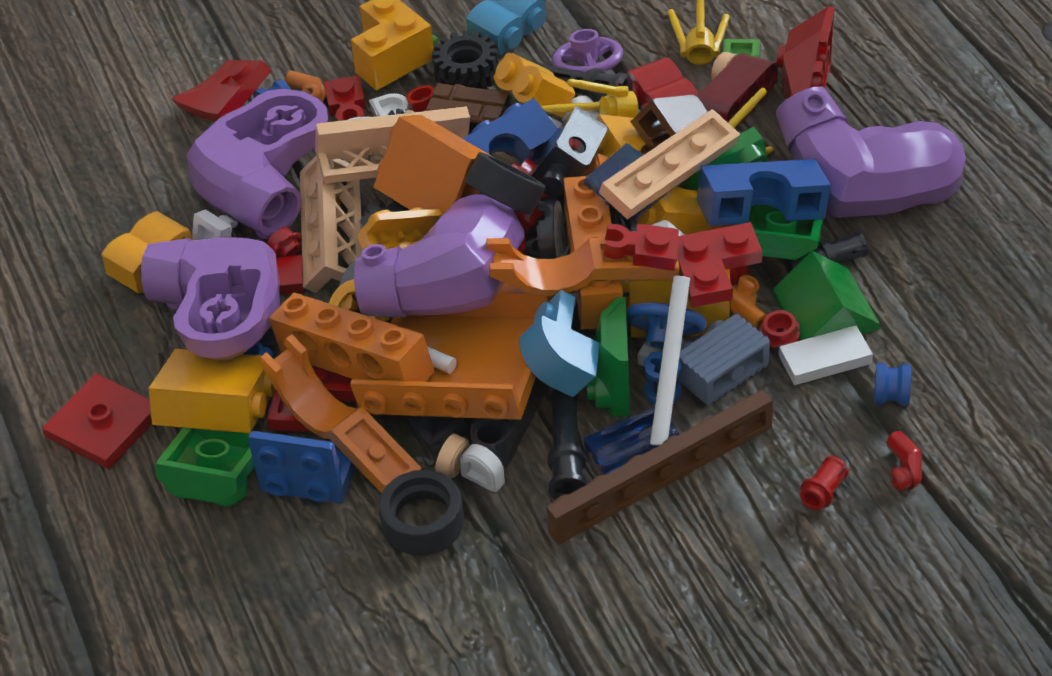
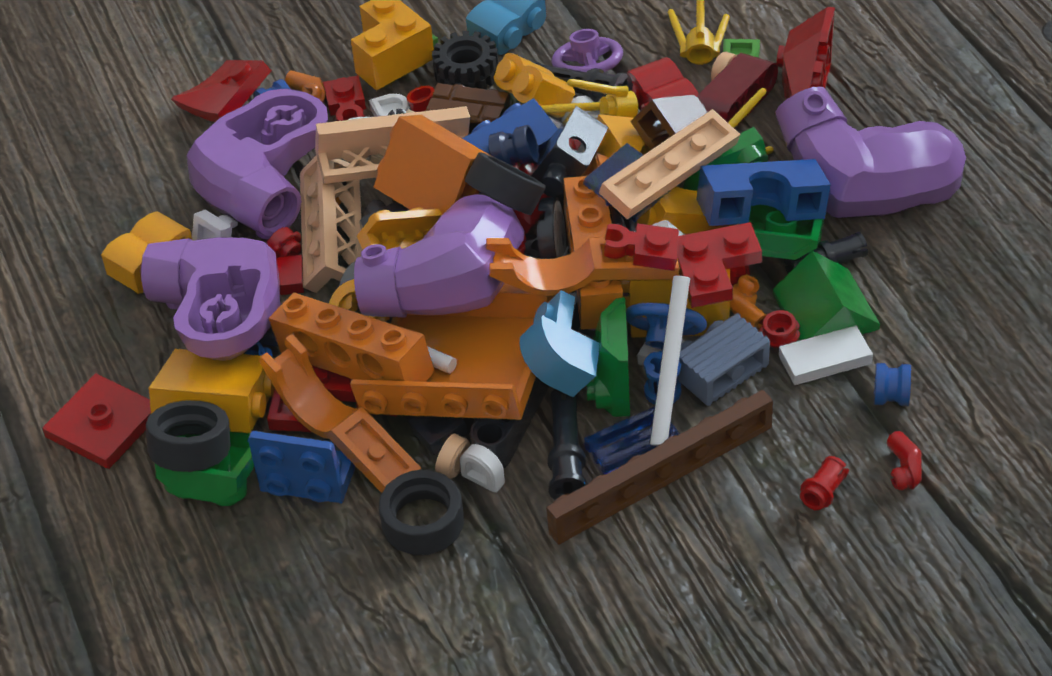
none -> black tyre [146,400,230,472]
none -> dark blue wheel [489,125,539,167]

